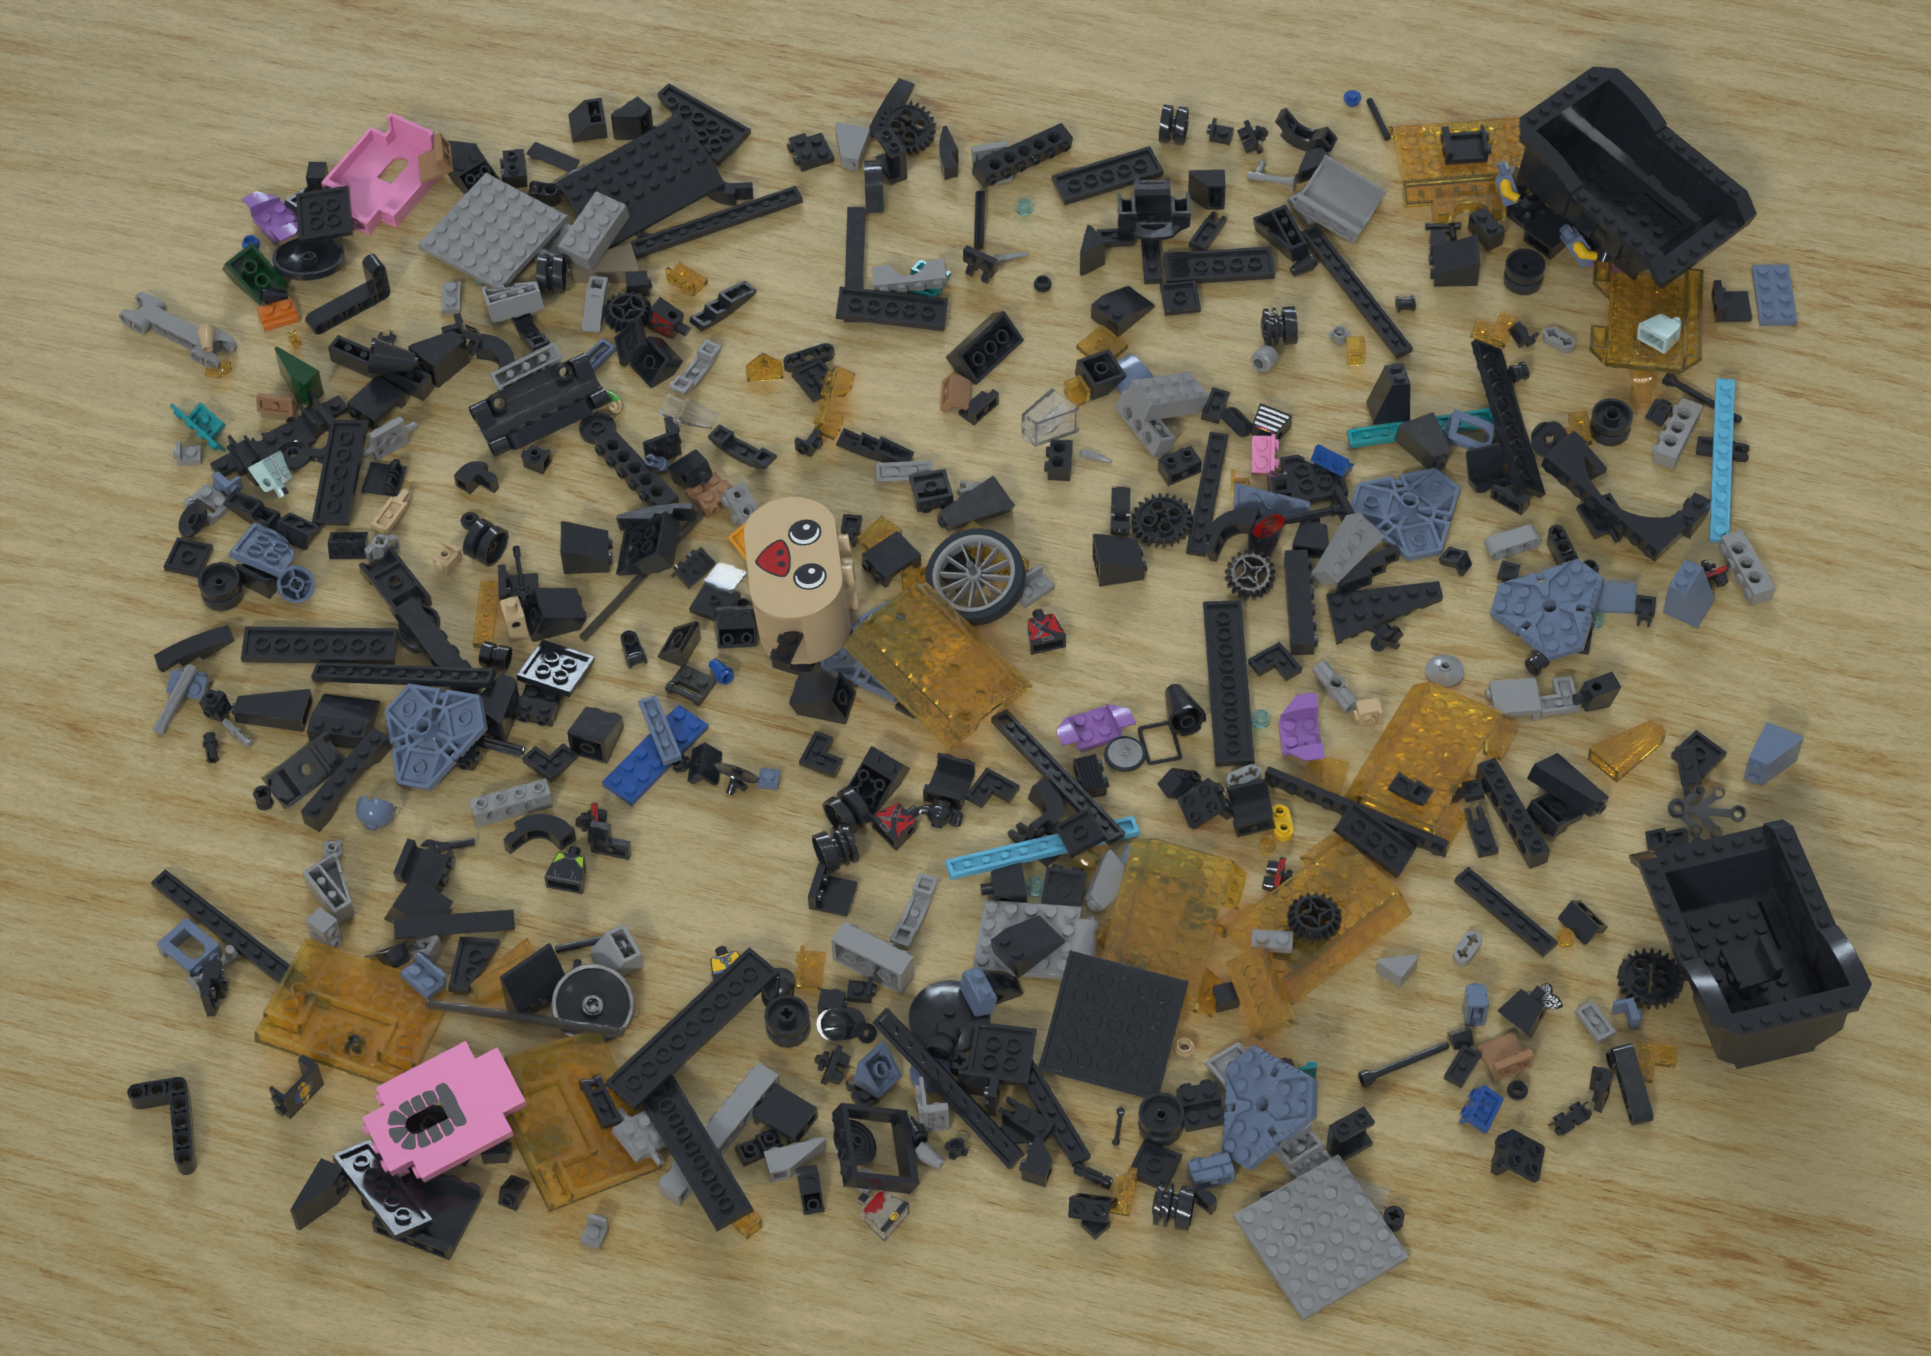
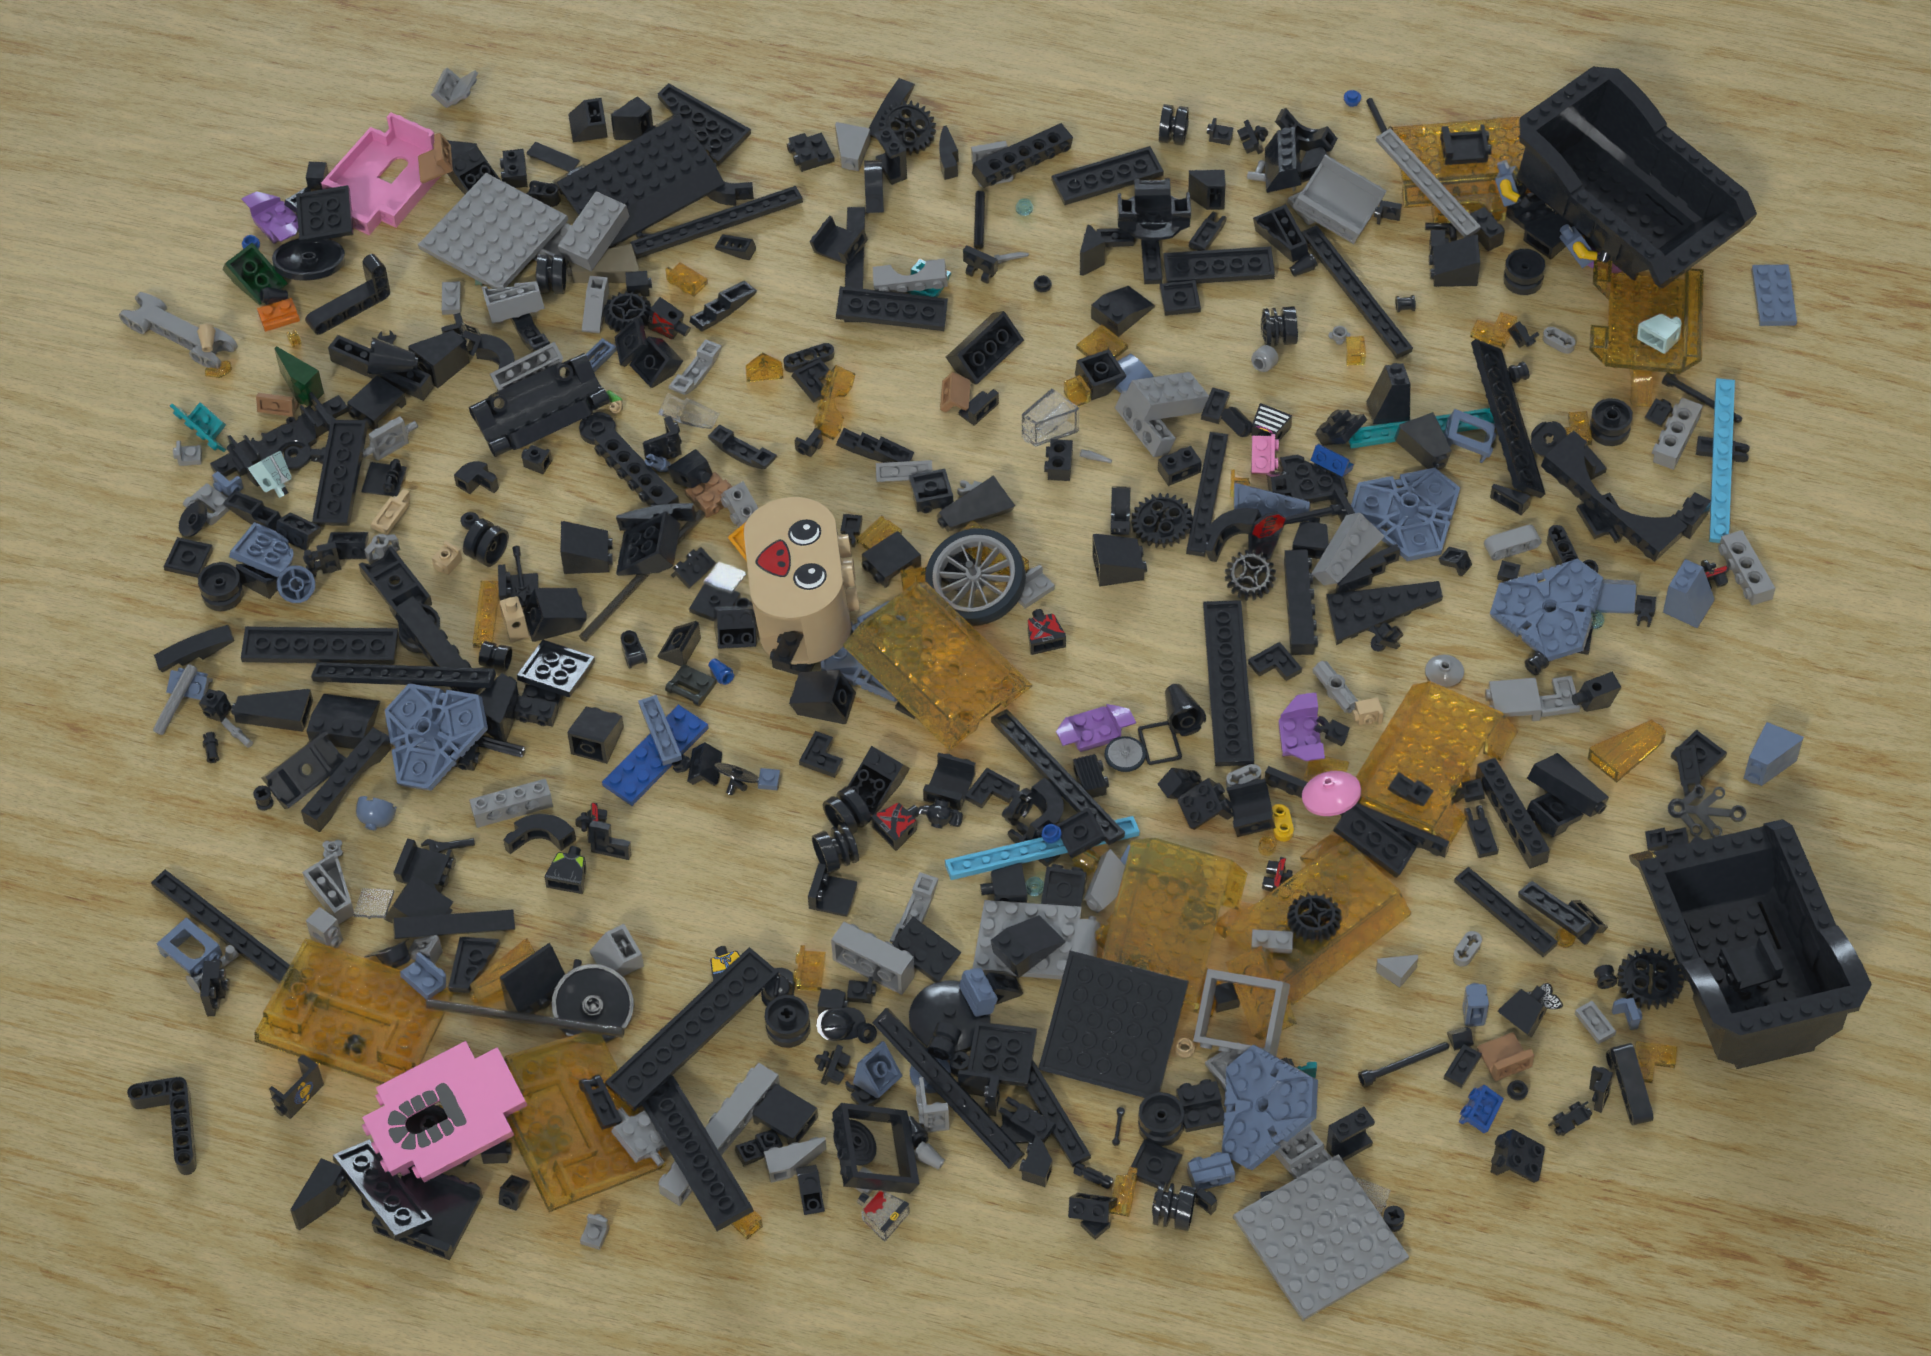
black plate [522,743,578,783] -> none
black bar [555,935,603,954] -> none
black plate [945,1138,968,1160] -> none
clear light blue plate [1251,709,1271,728] -> none
black bracket [1466,443,1512,493] -> none
black bracket [1711,280,1752,322] -> none
none -> black plate [303,542,342,577]
none -> clear piece [353,888,395,919]
none -> light grey bracket [431,68,478,108]
none -> black slope [715,234,756,260]
none -> black panel [809,216,868,266]
none -> black plate [892,917,961,983]
none -> black plate [1002,788,1035,826]
none -> blue plate [1042,824,1062,844]
none -> light grey window [1193,969,1290,1056]
none -> black slope [1265,127,1302,193]
none -> bright pink dish [1302,771,1361,816]
none -> black plate [1313,716,1350,746]
none -> black plate [1315,410,1367,446]
none -> black bracket [1374,200,1402,225]
none -> light grey plate [1376,128,1481,238]
none -> black plate [1518,881,1592,938]
none -> black wheel [1593,965,1617,989]

